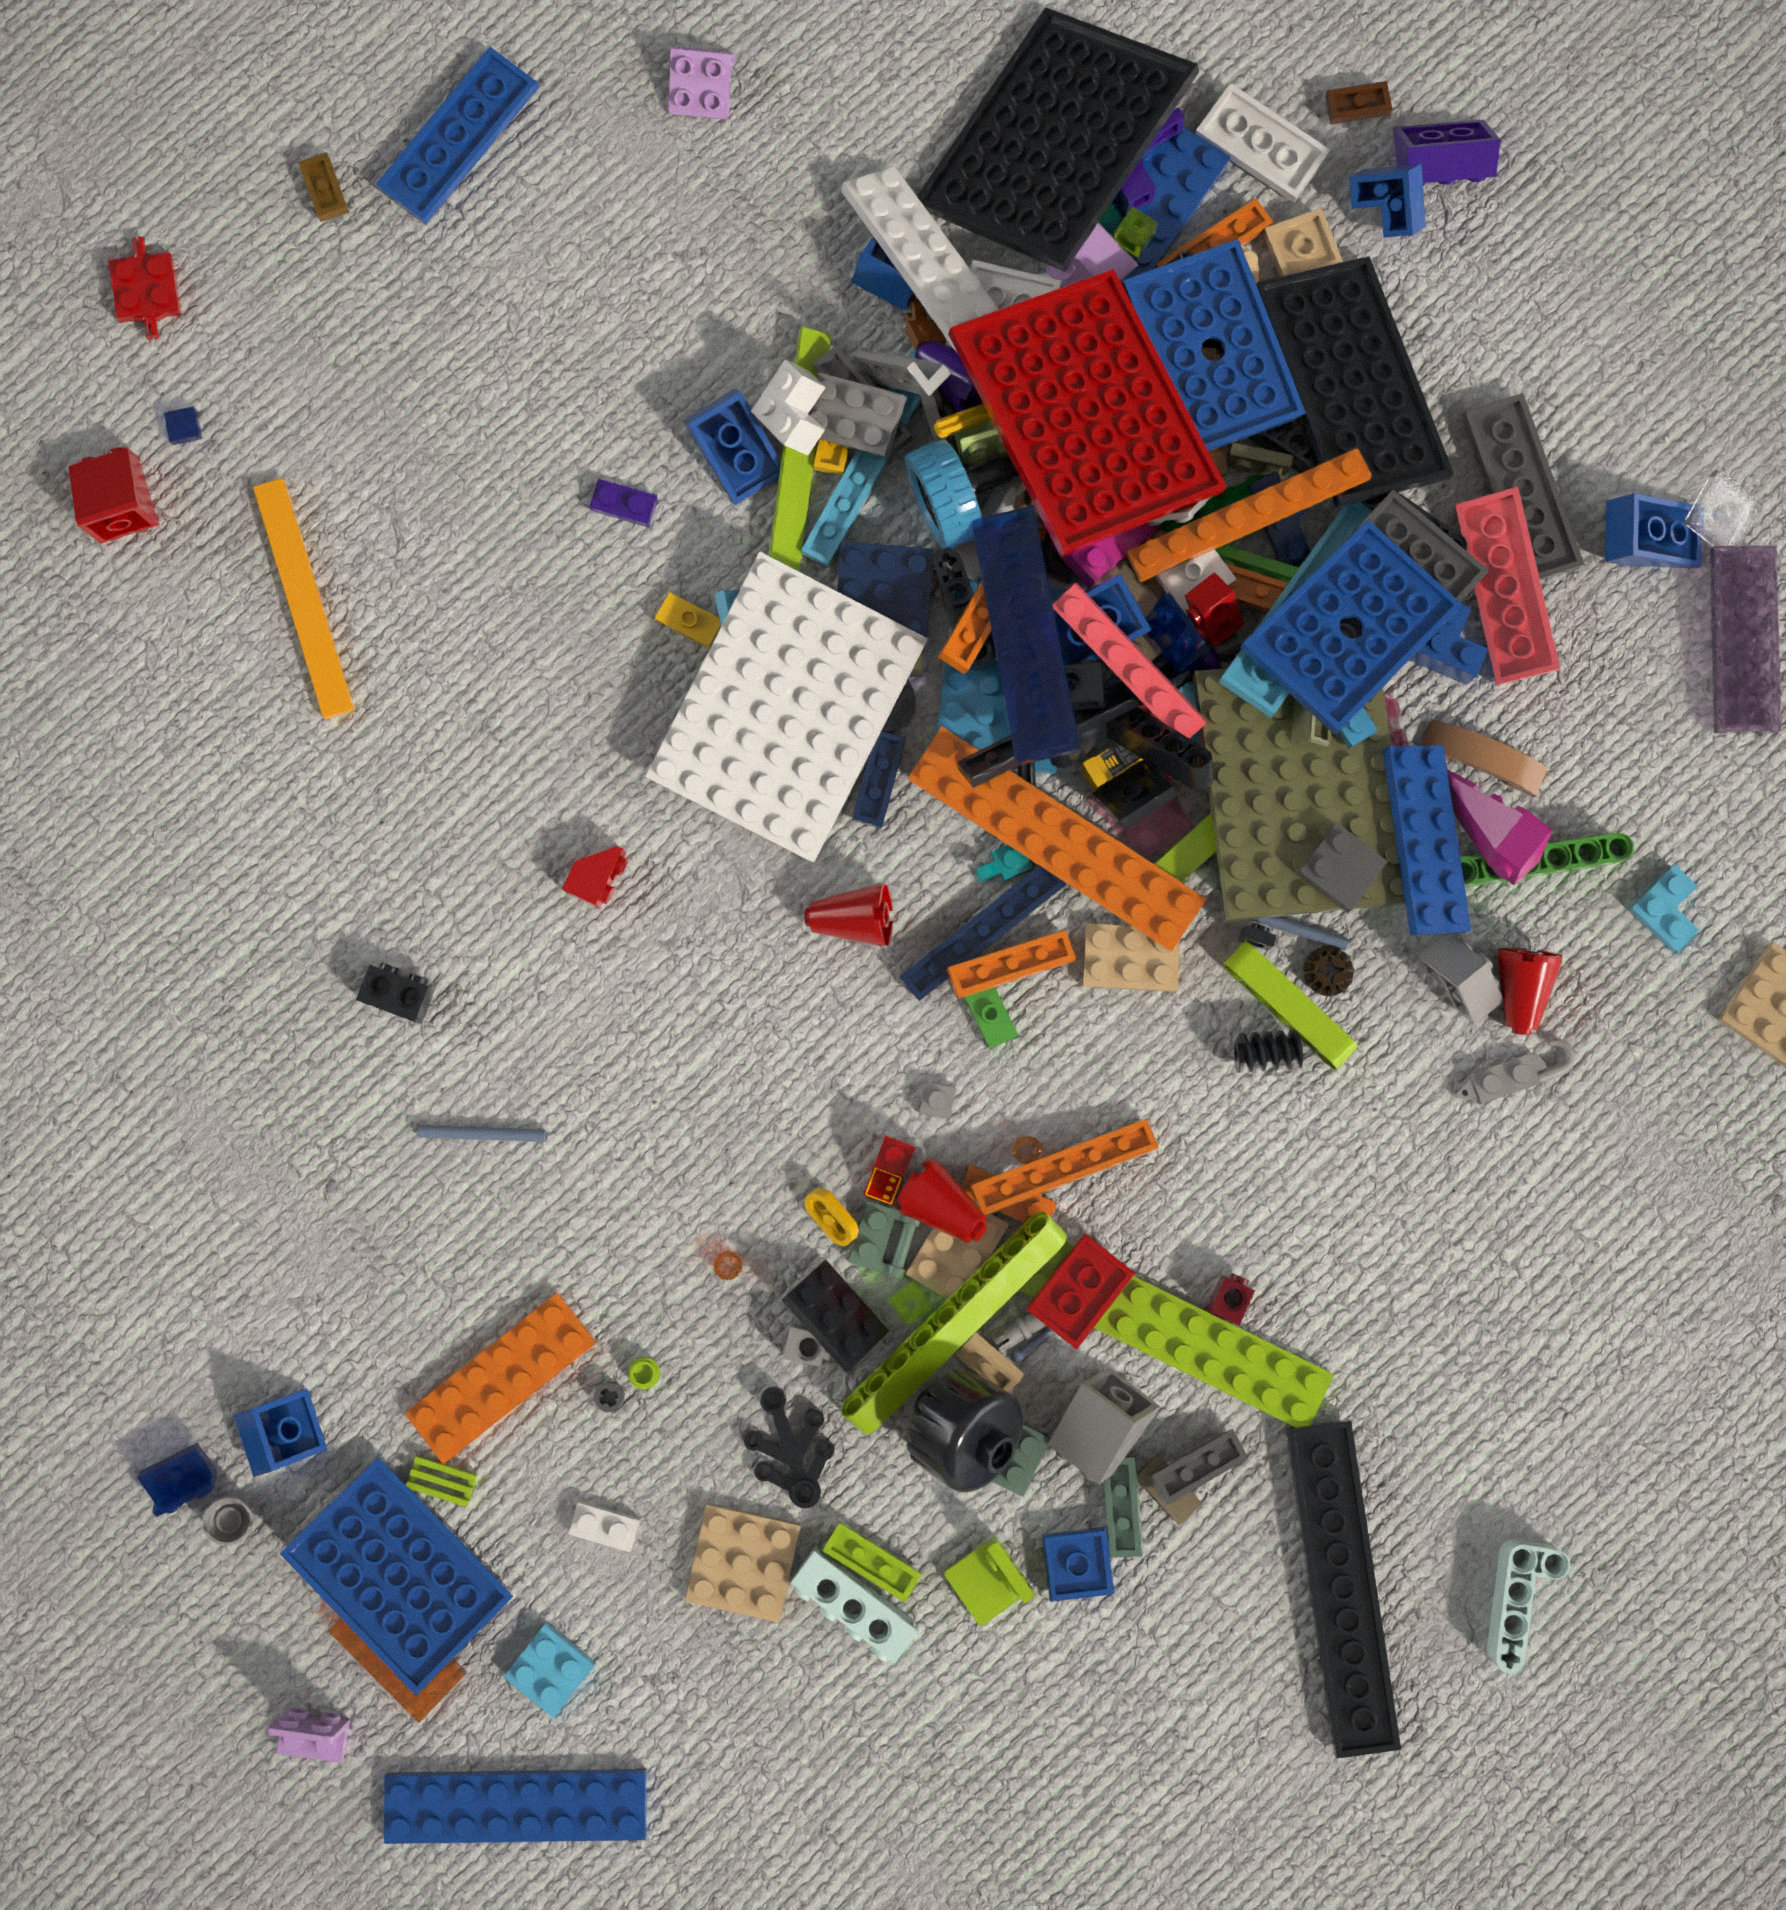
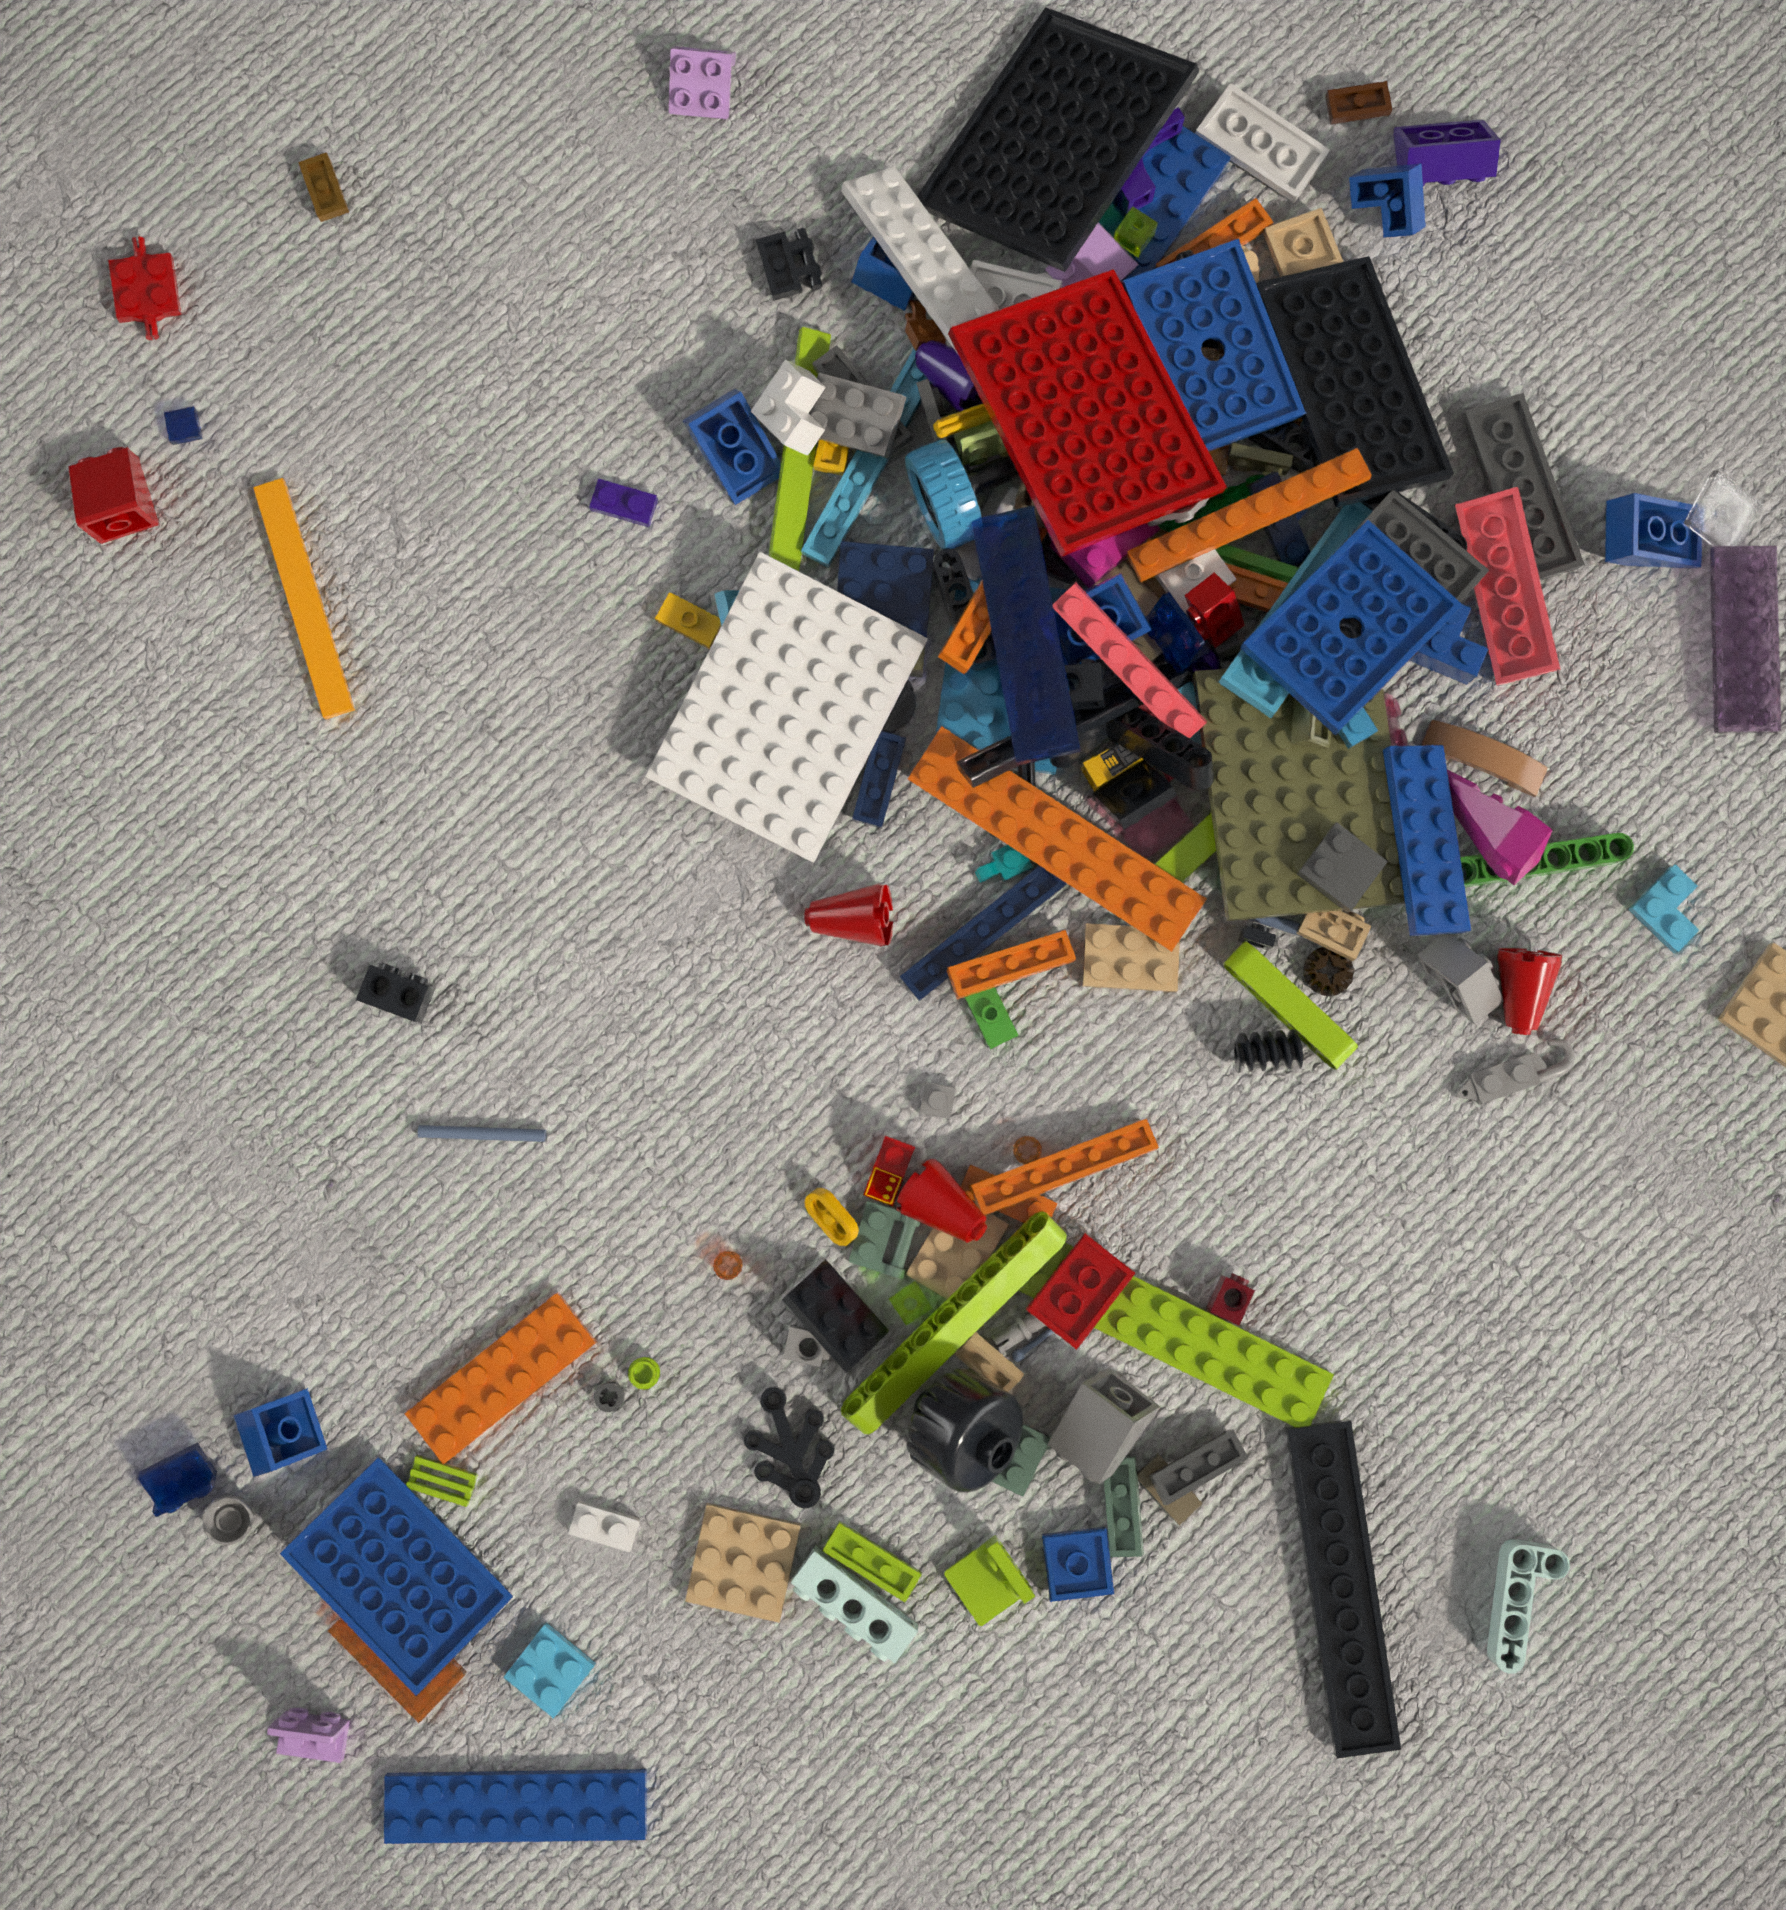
blue plate [376,47,539,225] -> none
red slope [562,846,628,909] -> none
light grey fence [852,349,951,396] -> none
none -> black plate [756,228,823,301]
none -> tan bracket [1296,910,1371,961]

